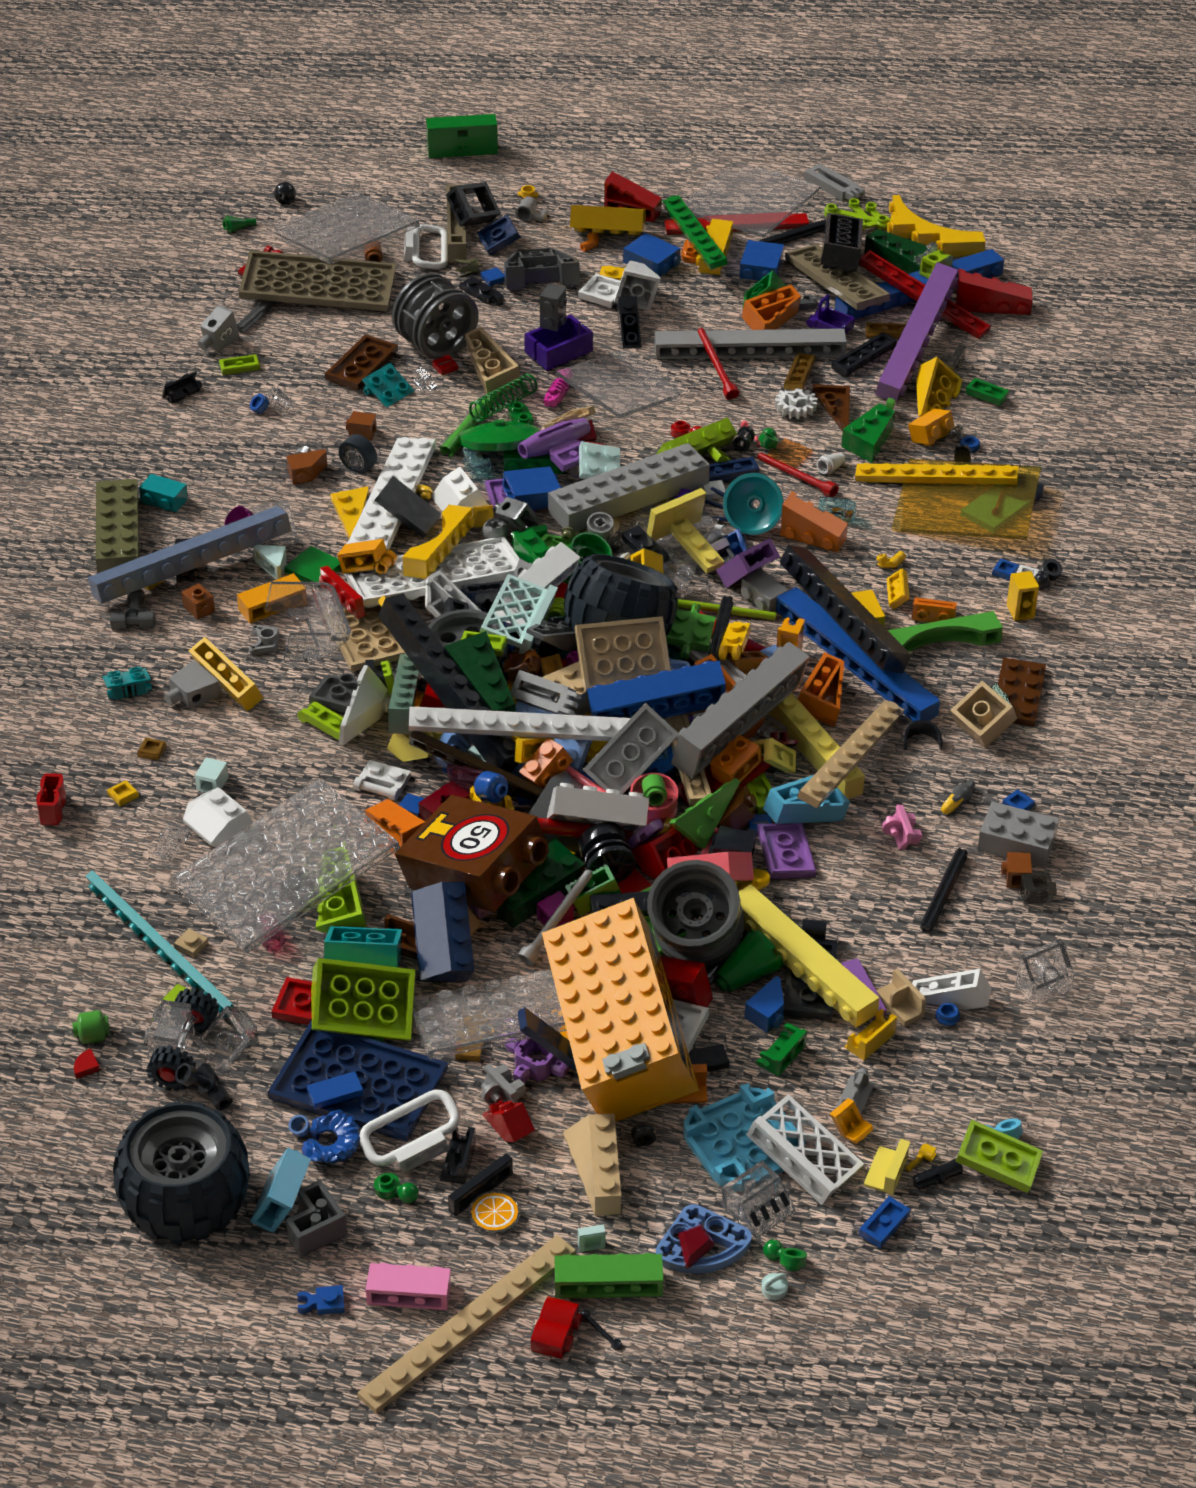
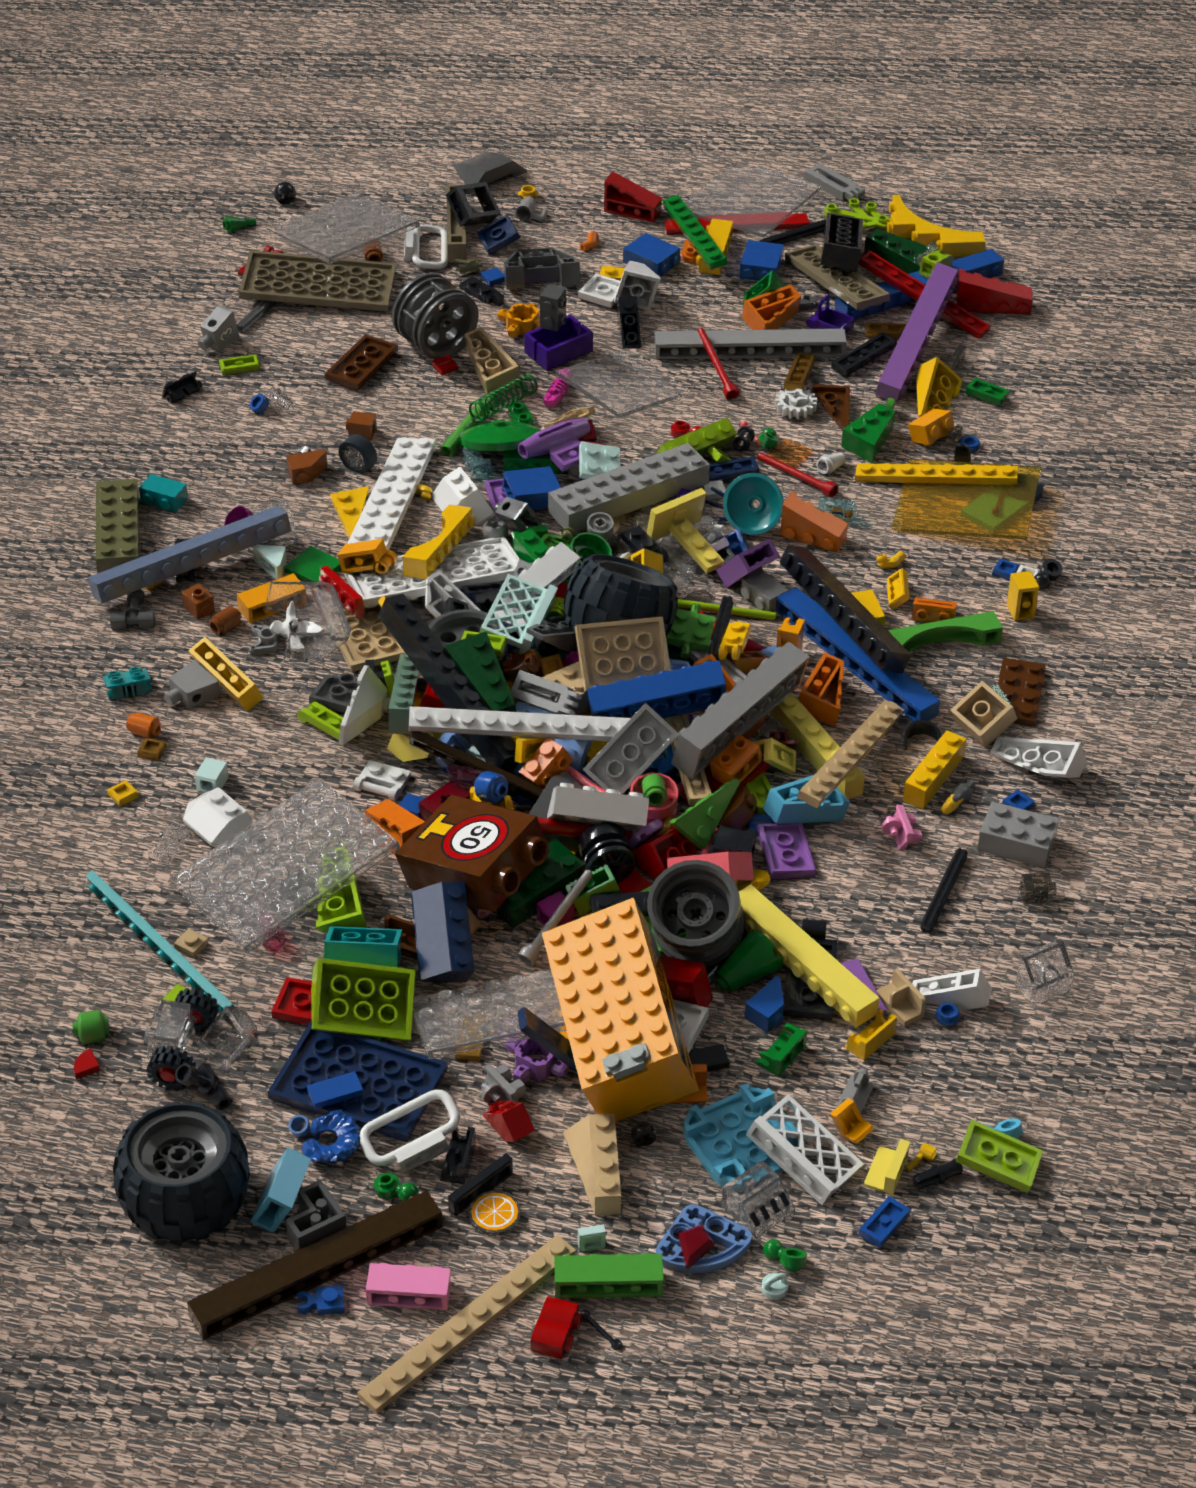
red brick [36,773,67,825] -> none
teal hinge [362,363,415,407] -> none
black tile [374,476,441,538] -> none
clear tile [412,366,437,392] -> none
green brick [426,114,498,158] -> none
yellow tile [473,505,494,528] -> none
yellow brick [570,205,646,235] -> none
dark orange brick [1001,852,1032,888] -> none
none -> orange brick [126,712,161,739]
none -> dark brown brick [187,1190,443,1340]
none -> dark orange brick [209,606,242,635]
none -> white animal [269,601,324,651]
none -> dark grey wedge [454,152,527,195]
none -> light orange piece [497,303,540,338]
none -> yellow brick [903,730,967,809]
none -> white wedge [990,737,1087,778]

